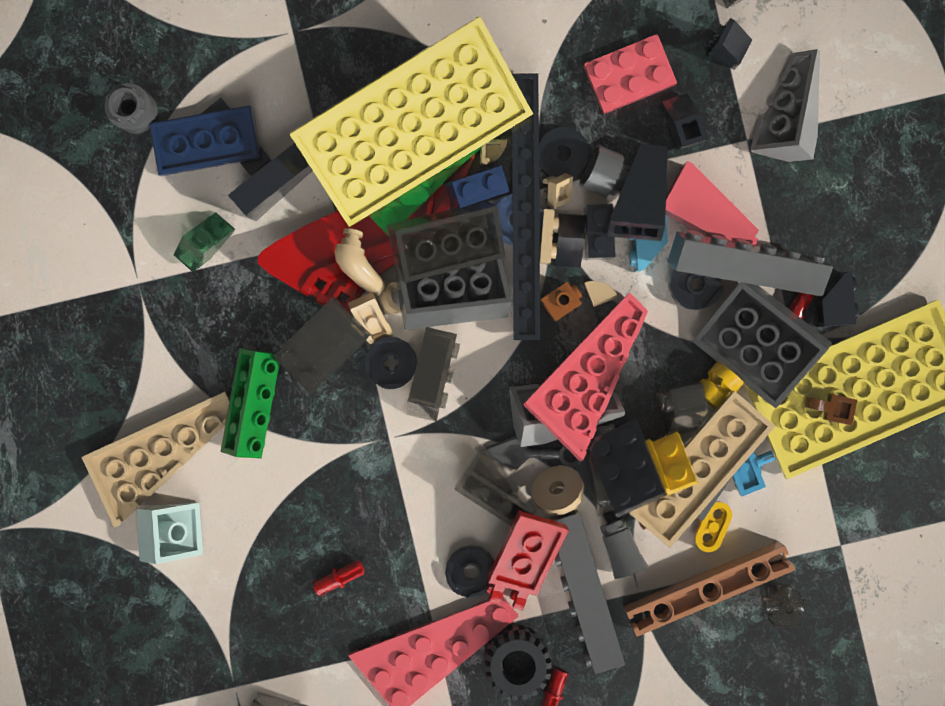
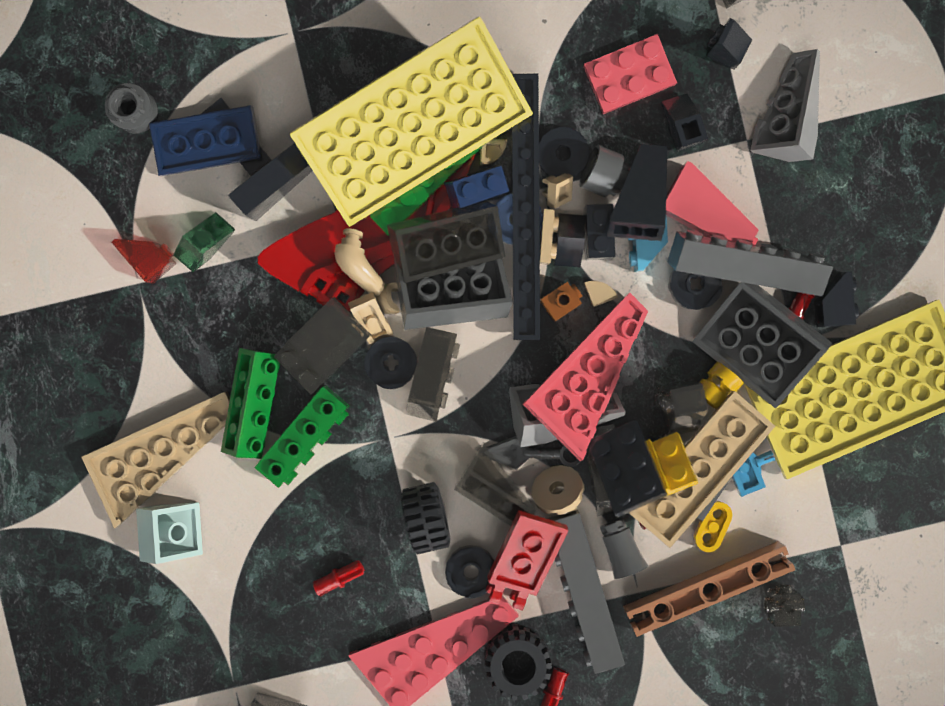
reddish brown plate [805,393,858,426] -> none
none -> clear red slope [111,239,177,284]
none -> green brick [254,386,350,488]
none -> black tyre [401,482,450,555]

